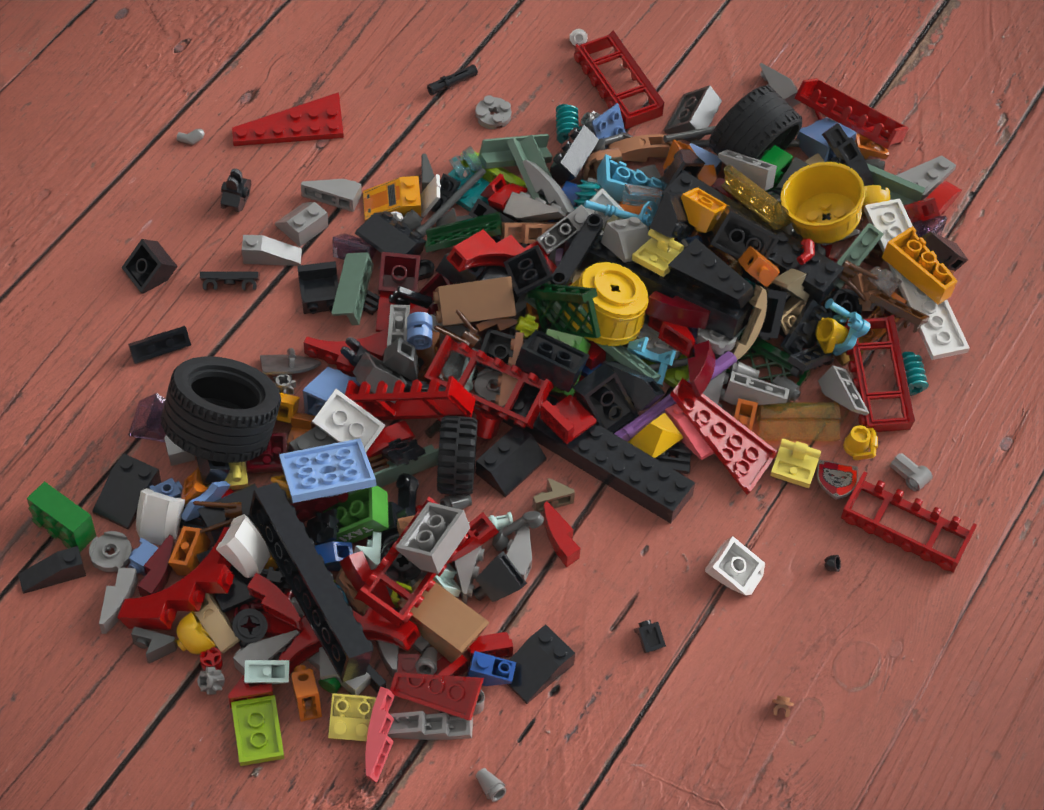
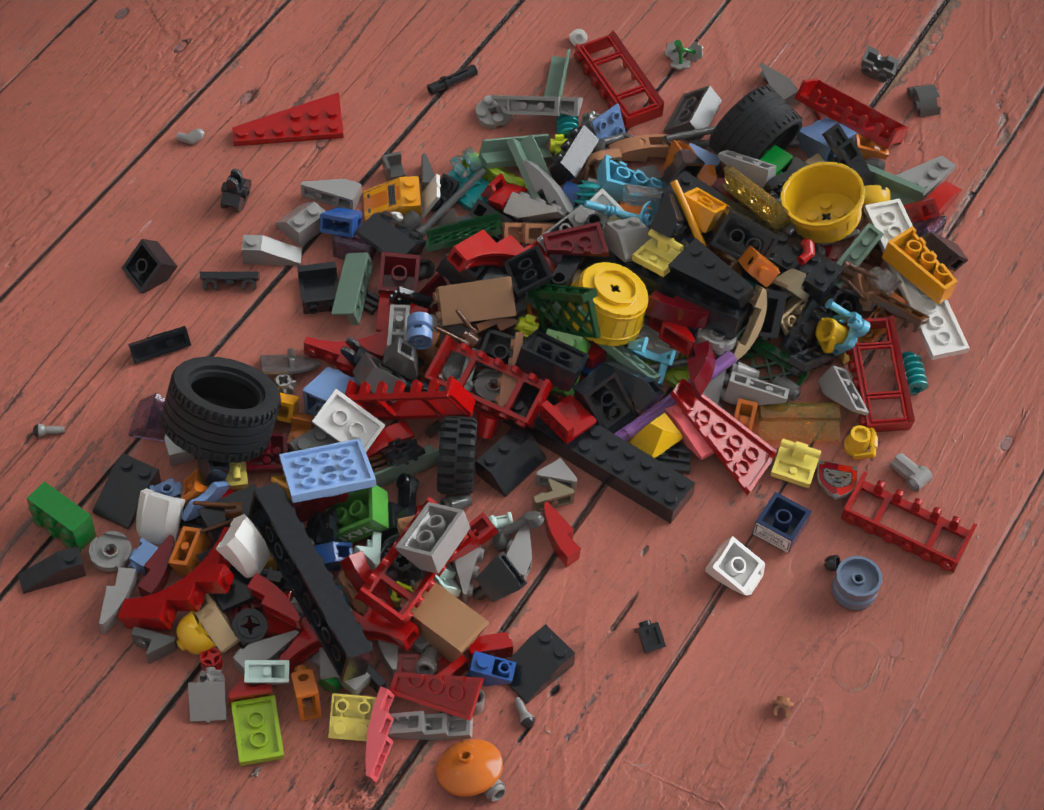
none -> light grey piece [33,423,65,438]
none -> light grey piece [188,680,227,723]
none -> blue torso [320,207,362,238]
none -> dark grey panel [382,152,405,182]
none -> orange dish [436,739,503,797]
none -> light grey wedge [491,95,583,116]
none -> light grey piece [514,697,535,728]
none -> light grey slope [536,458,577,492]
none -> dark red wing [542,222,609,257]
none -> sand green panel [544,49,571,97]
none -> neon yellow gear [550,134,568,155]
none -> light grey plant [664,40,703,71]
none -> light orange bar [670,180,707,247]
none -> dark blue brick [752,492,812,553]
none -> black beam [763,168,798,196]
none -> sand blue wheel [832,556,882,610]
none -> dark grey cylinder [861,46,900,83]
none -> dark grey cylinder [907,84,941,117]

